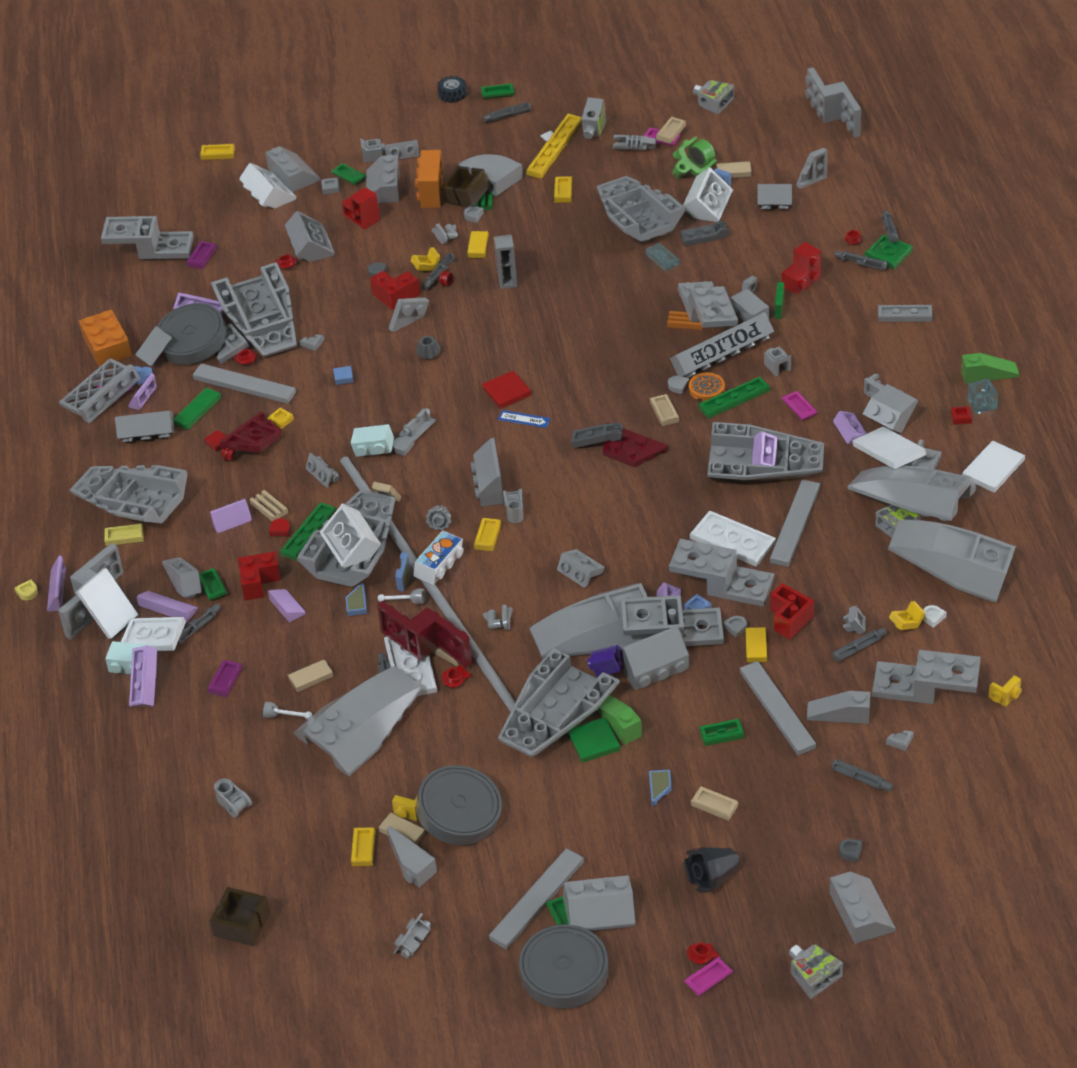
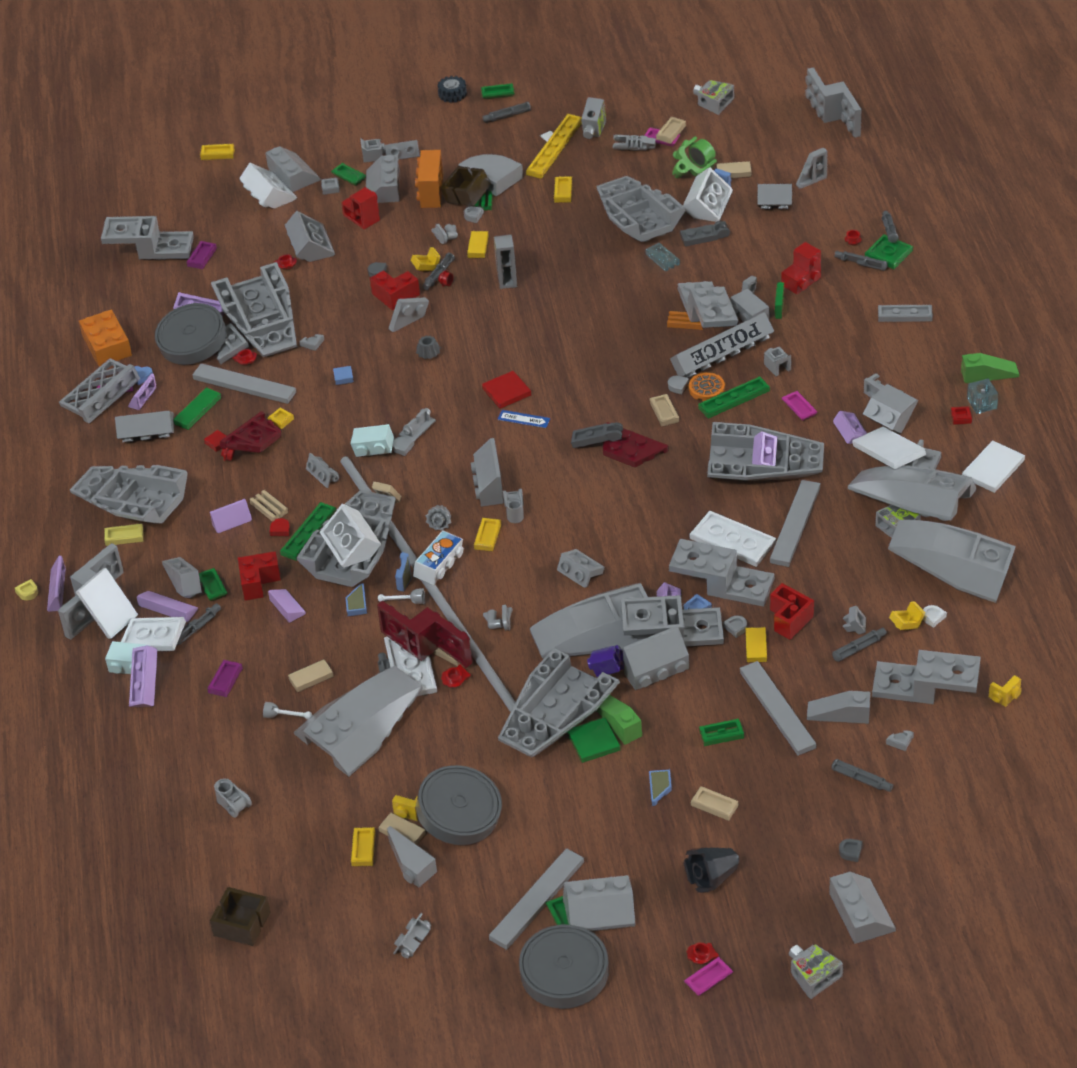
light grey hinge [135,326,172,366] -> none

